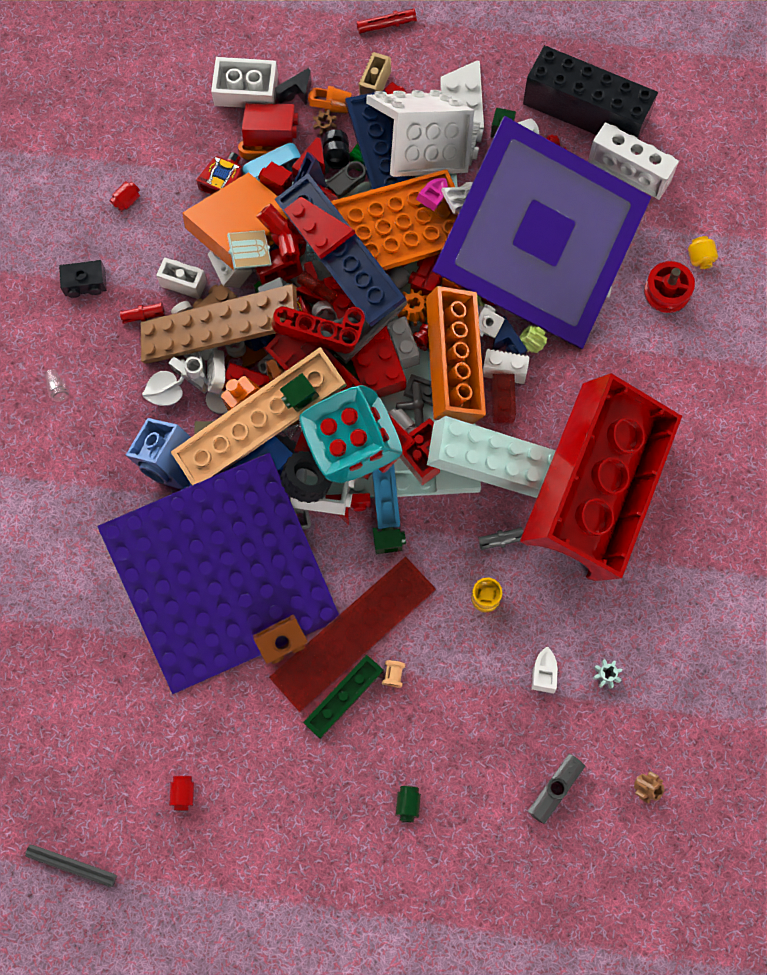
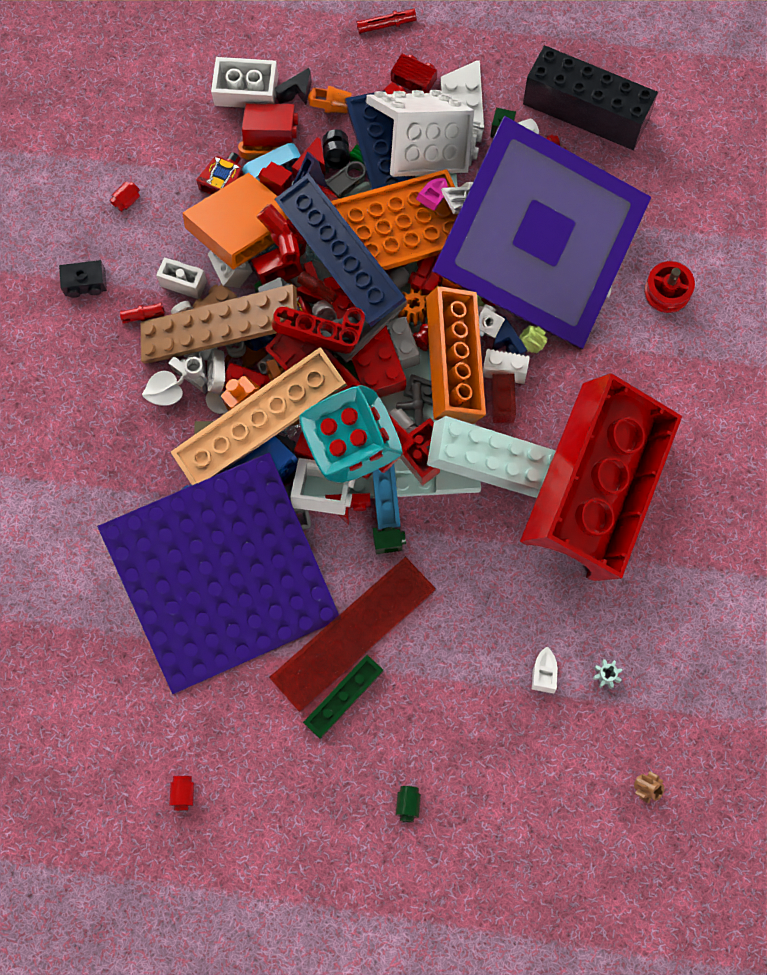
dark grey axle [25,844,117,887] -> none
clear cone [45,369,69,402] -> none
medium blue brick [126,418,191,489] -> none
piece [227,230,271,269] -> none
dark orange brick [253,614,308,664] -> none
dark green brick [280,373,319,412] -> none
black tyre [280,451,332,503] -> none
red wing [284,197,356,259] -> none
medium nougat gear [313,109,337,136] -> none
tan brick [359,52,391,95] -> none
light nougat bush [382,660,406,688] -> none
yellow wheel [471,577,503,613] -> none
dark grey pin [478,527,523,551] -> none
dark grey piece [527,754,586,824] -> none
white brick [588,122,679,200] -> none
yellow head [688,236,718,269] -> none
none -> red brick [391,53,437,93]

